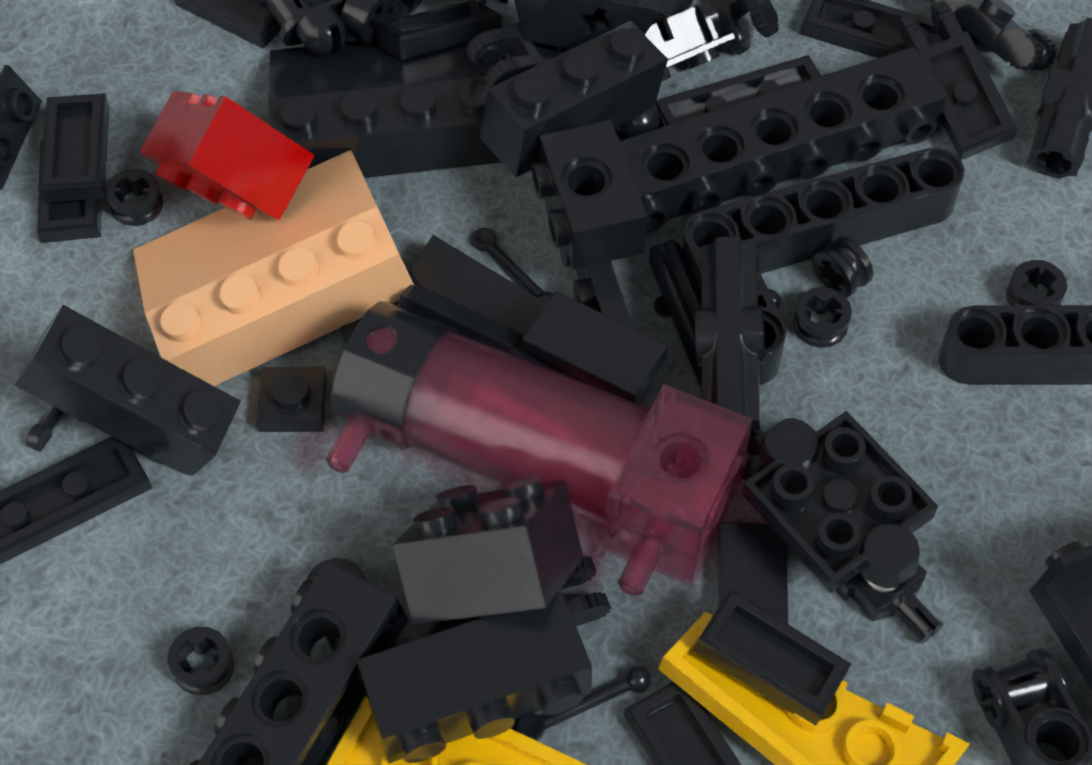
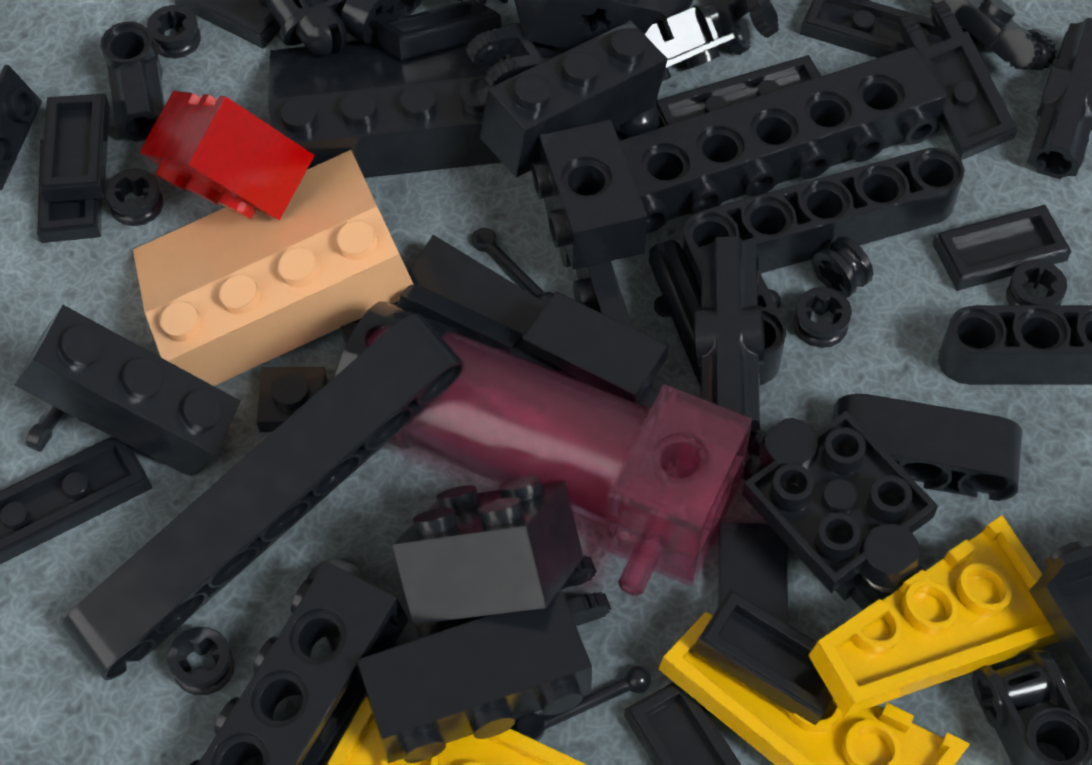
none -> black beam [62,313,465,680]
none -> black piece [100,21,165,142]
none -> black bush [147,5,201,59]
none -> yellow wing [808,515,1060,717]
none -> black beam [832,393,1022,501]
none -> black tile [932,205,1071,291]

